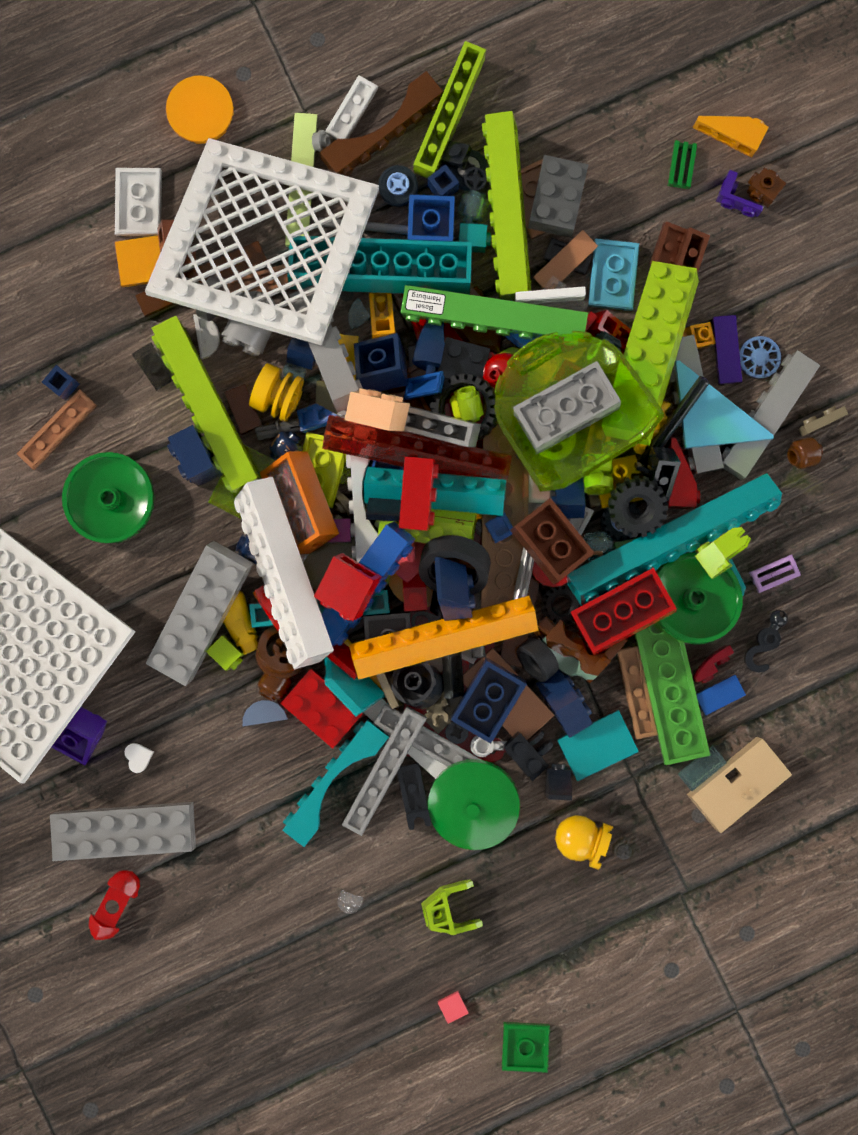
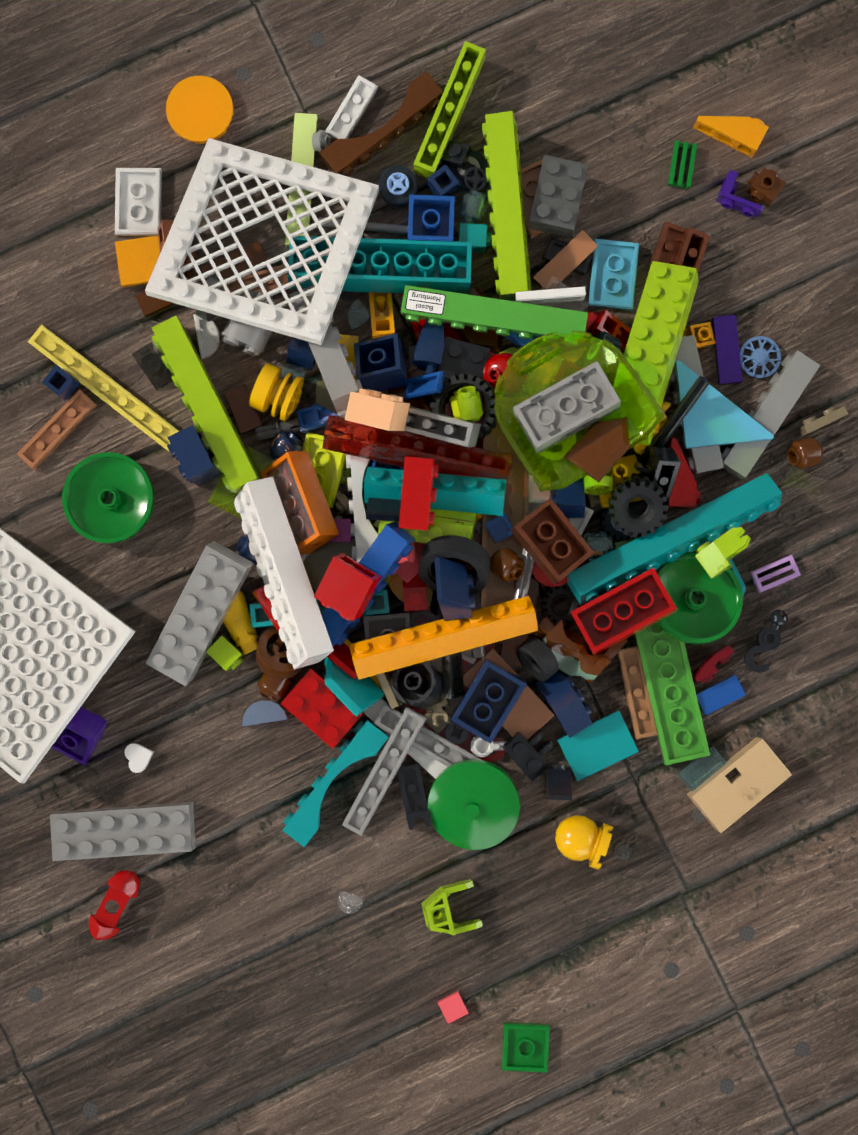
none -> light yellow tile [28,324,179,452]
none -> reddish brown head [490,548,525,583]
none -> reddish brown tile [564,417,630,482]

